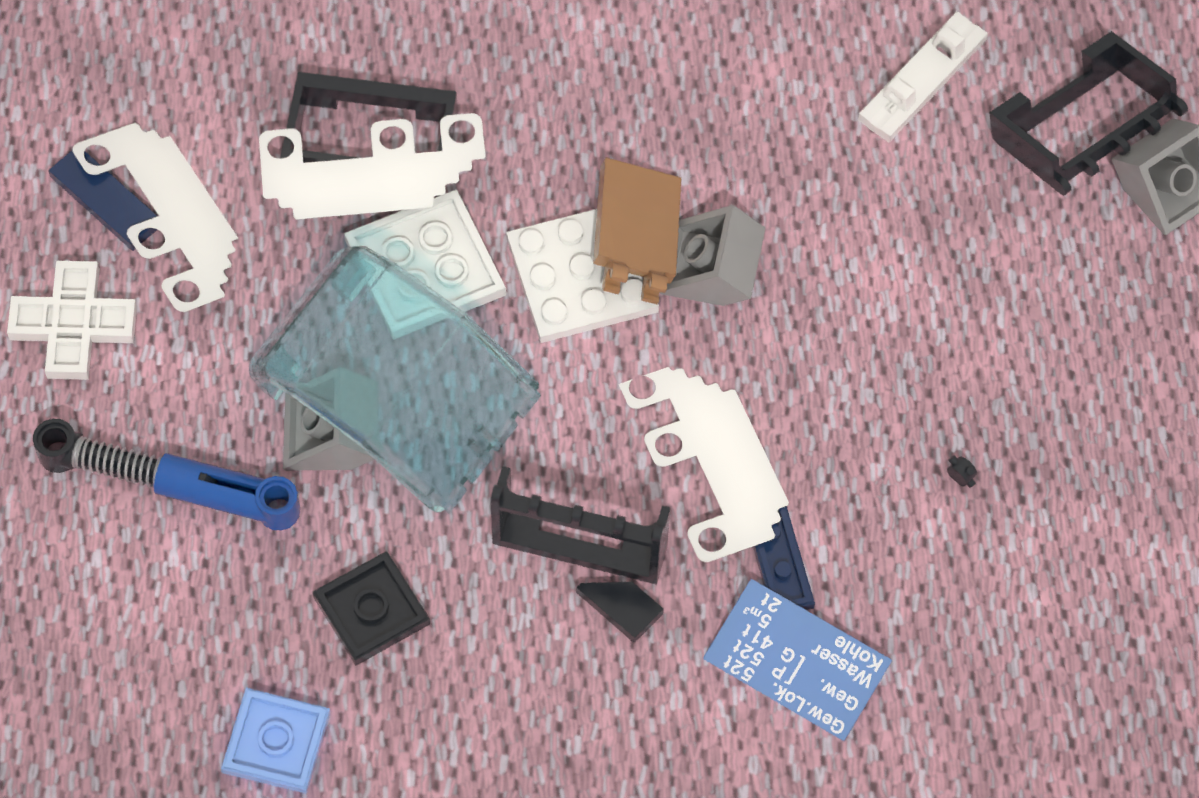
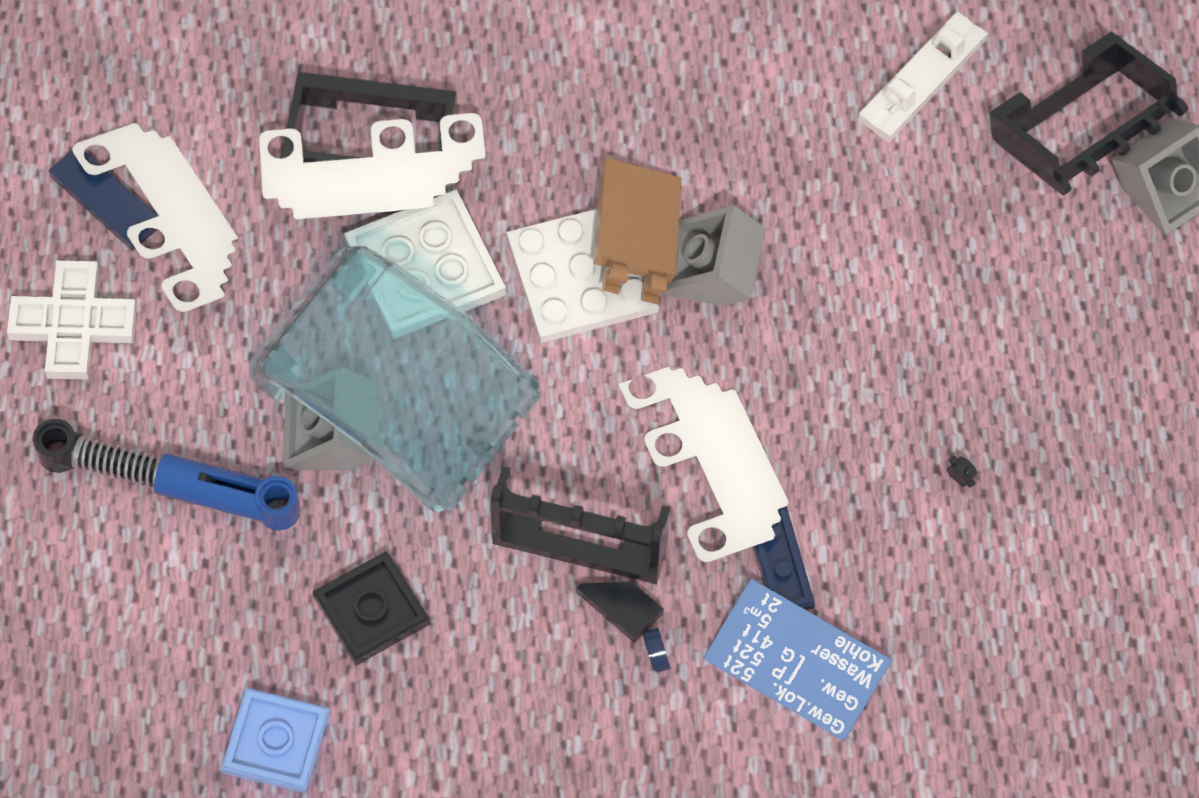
none -> dark blue tile [642,628,671,673]

